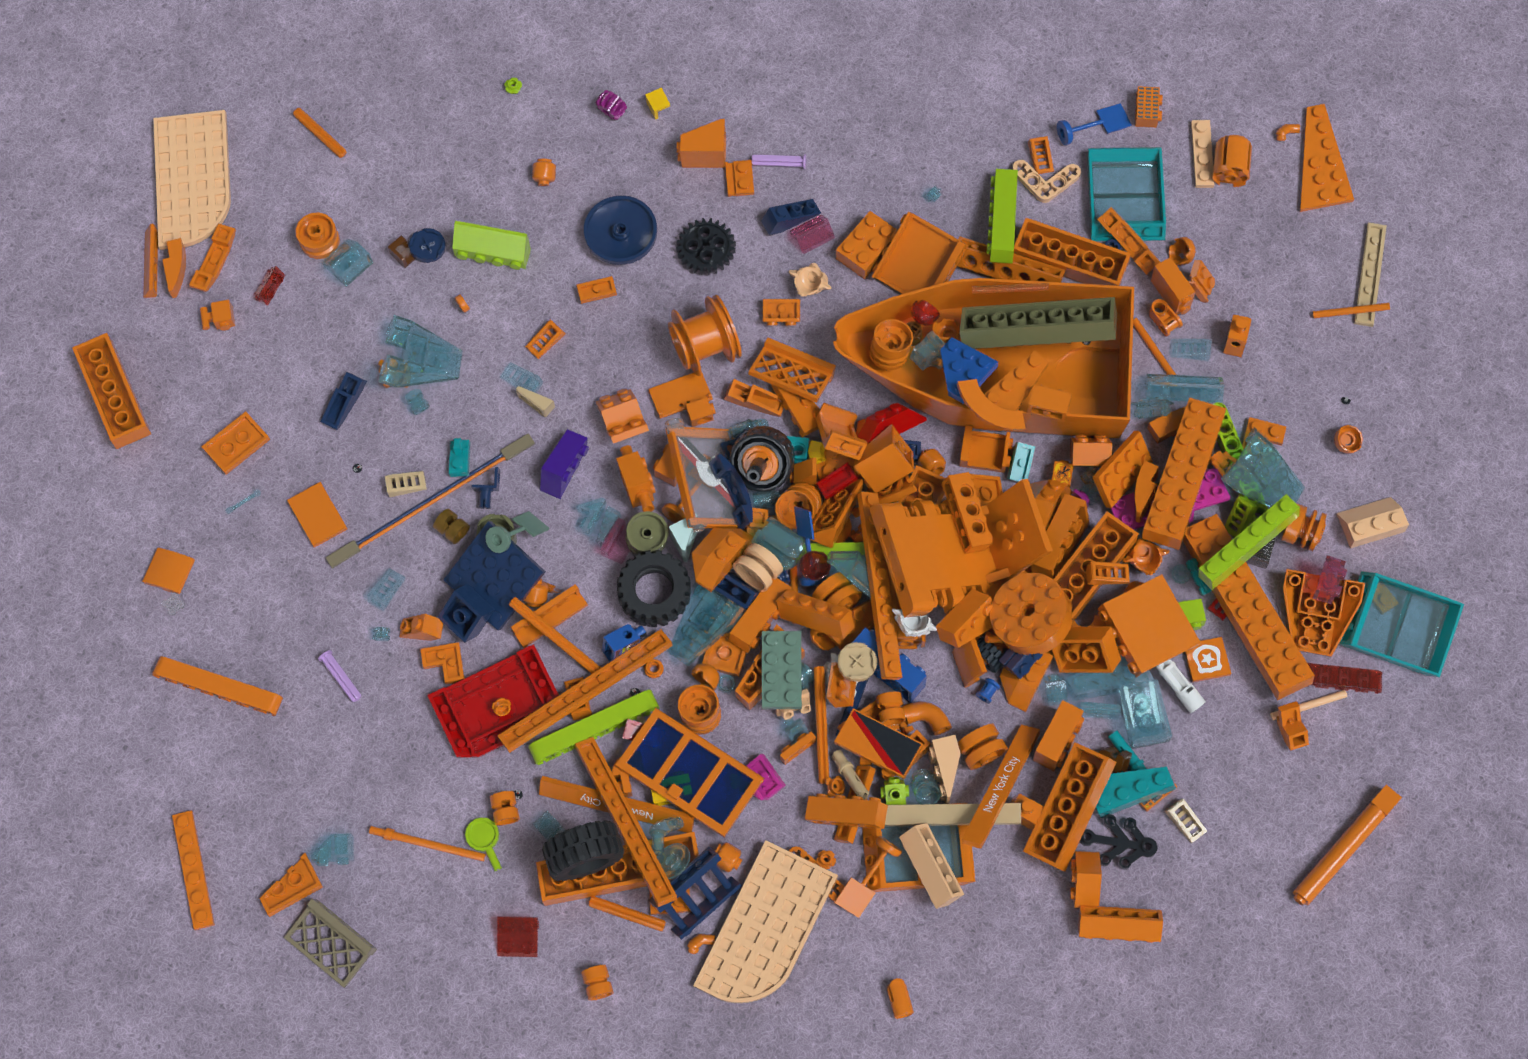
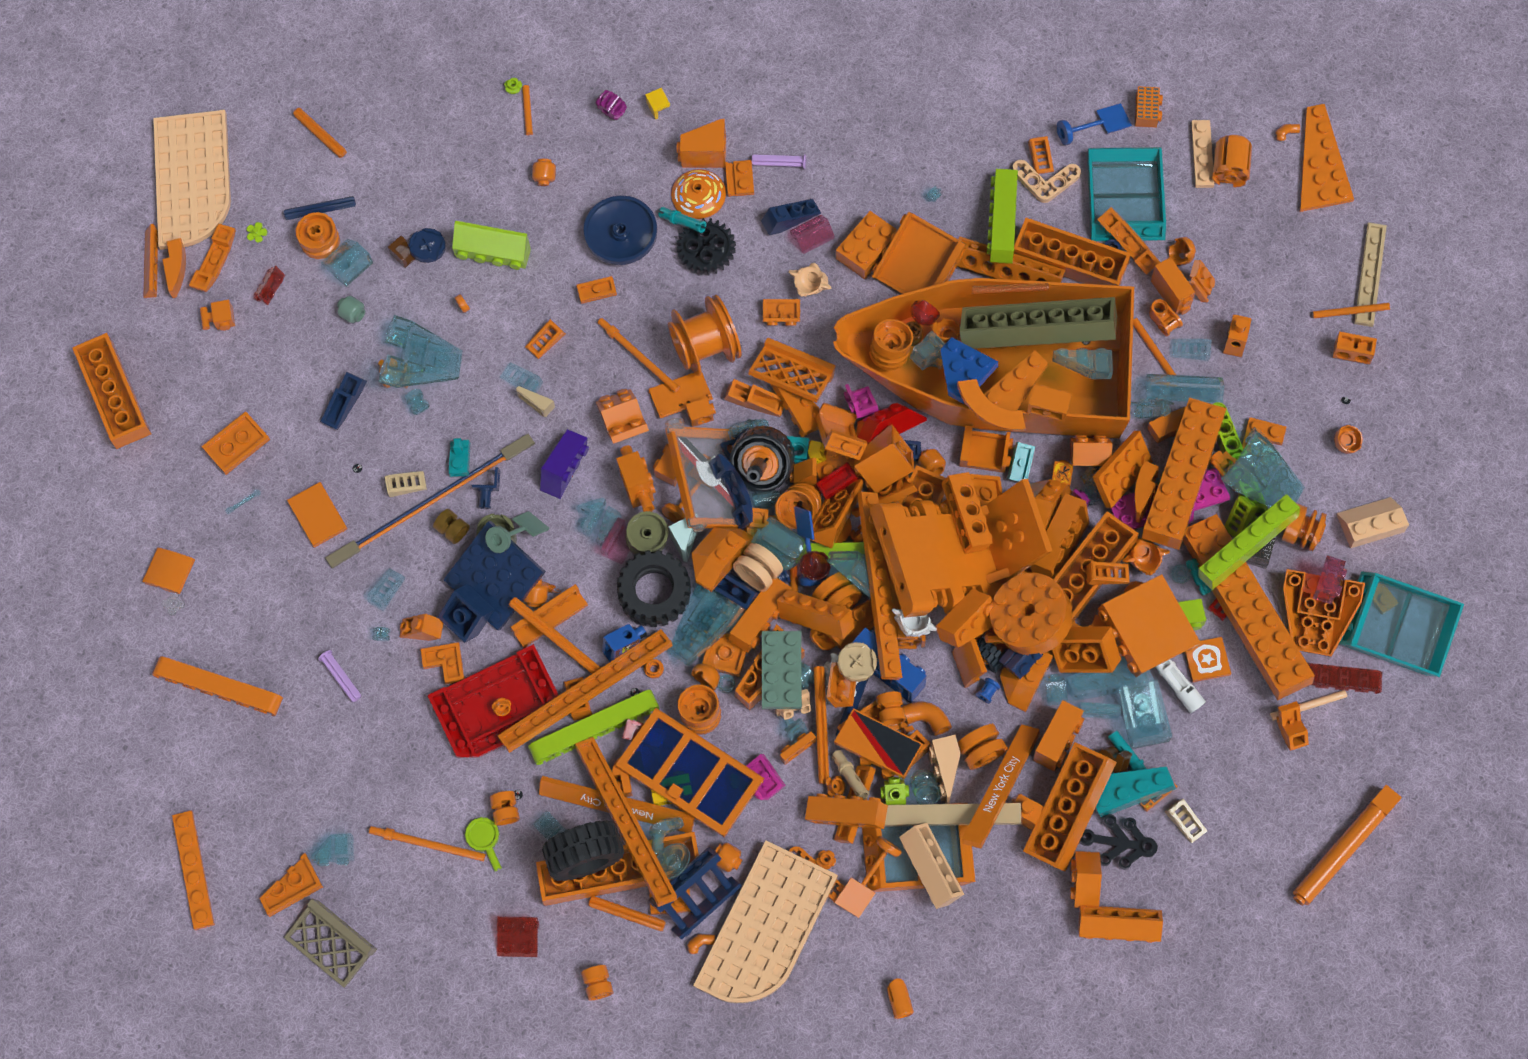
none -> lime plant [247,222,268,243]
none -> dark blue axle [284,196,356,220]
none -> sand green head [337,296,366,323]
none -> orange bar [522,85,533,135]
none -> orange bar [598,318,680,392]
none -> teal pin [658,207,706,233]
none -> orange dish [671,169,726,219]
none -> dark pink bracket [844,384,879,419]
none -> clear light blue slope [1052,348,1113,379]
none -> orange brick [1332,331,1377,365]

